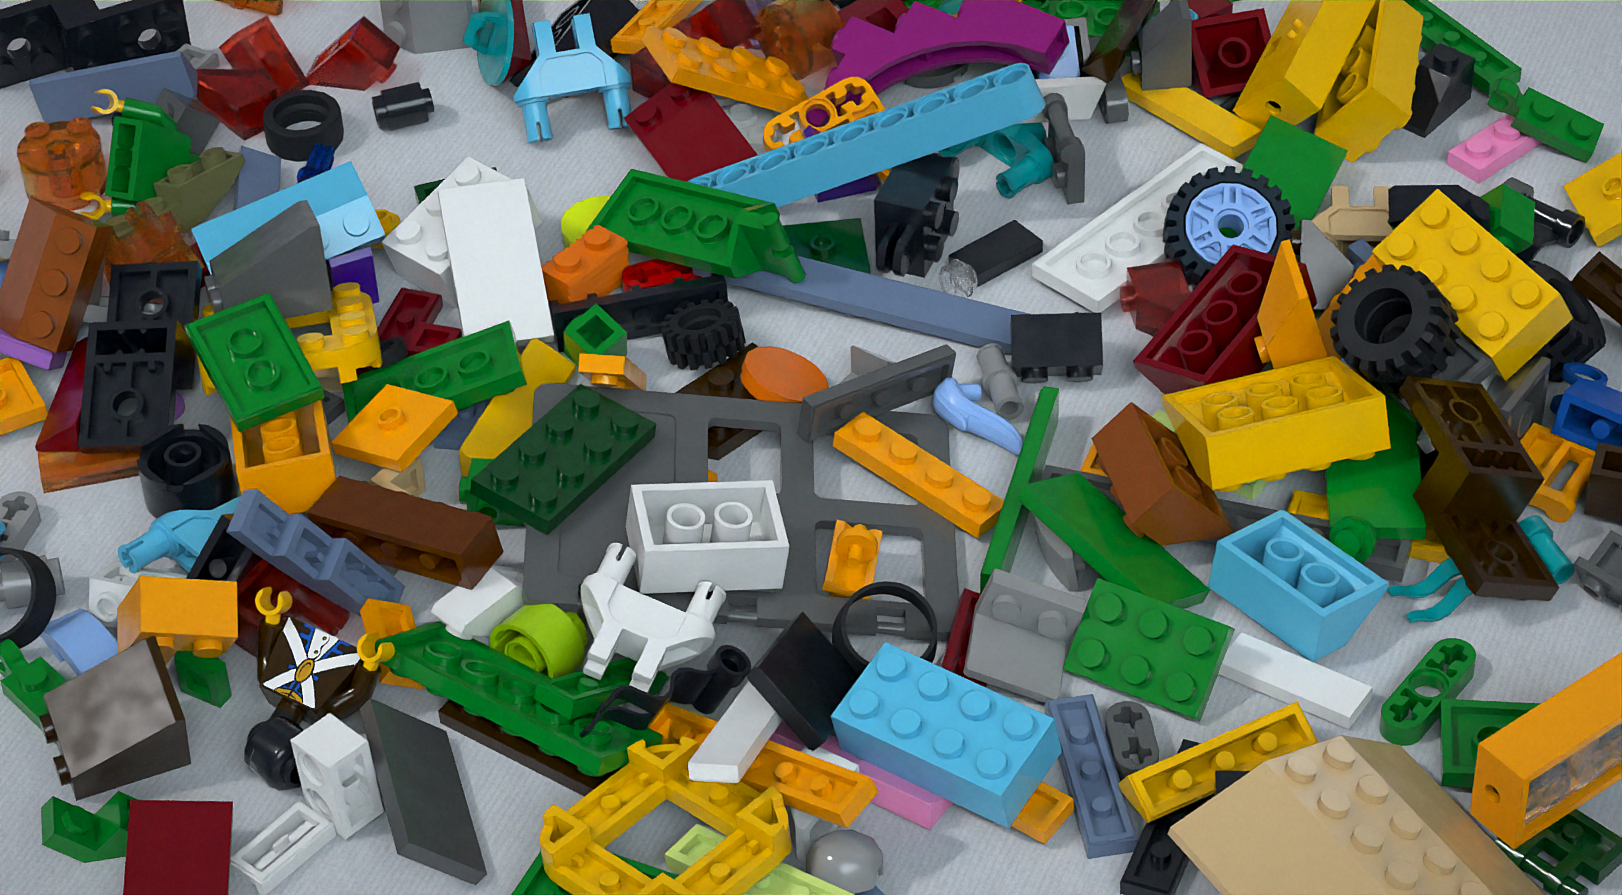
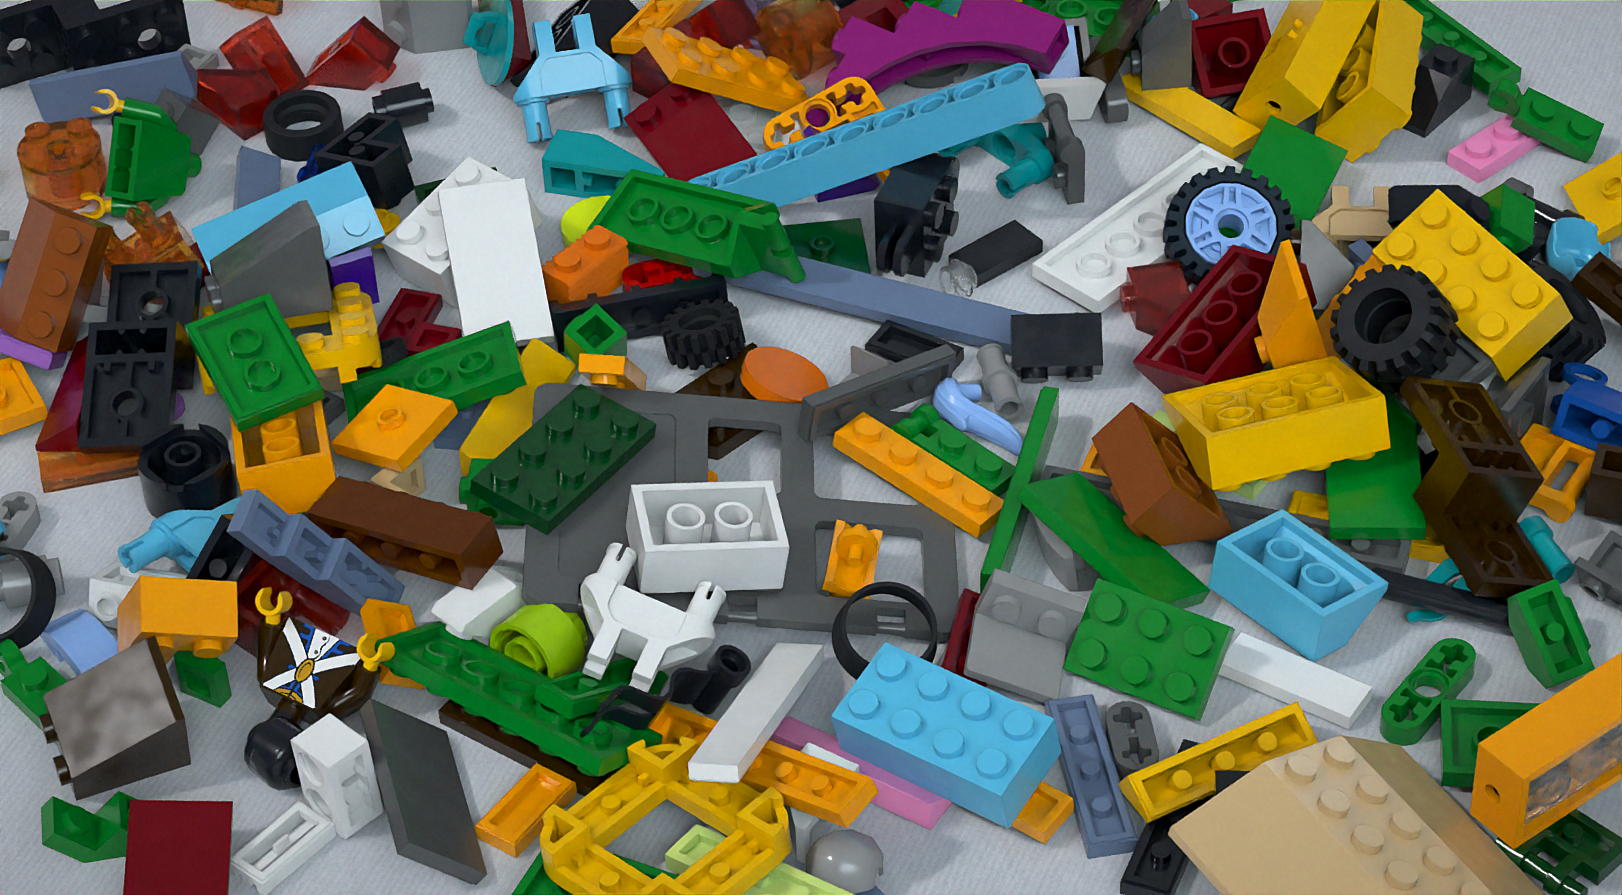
olive slope [105,147,245,255] -> none
black tile [746,611,860,752] -> none
green plate [1330,516,1377,563] -> none
none -> black brick [313,112,415,210]
none -> light orange tile [475,763,577,858]
none -> teal slope [542,129,665,198]
none -> black tile [865,320,964,372]
none -> green plate [891,404,1015,497]
none -> black axle [1371,567,1512,632]
none -> green slope [1507,578,1595,689]
none -> medium azure hair [1544,217,1611,281]

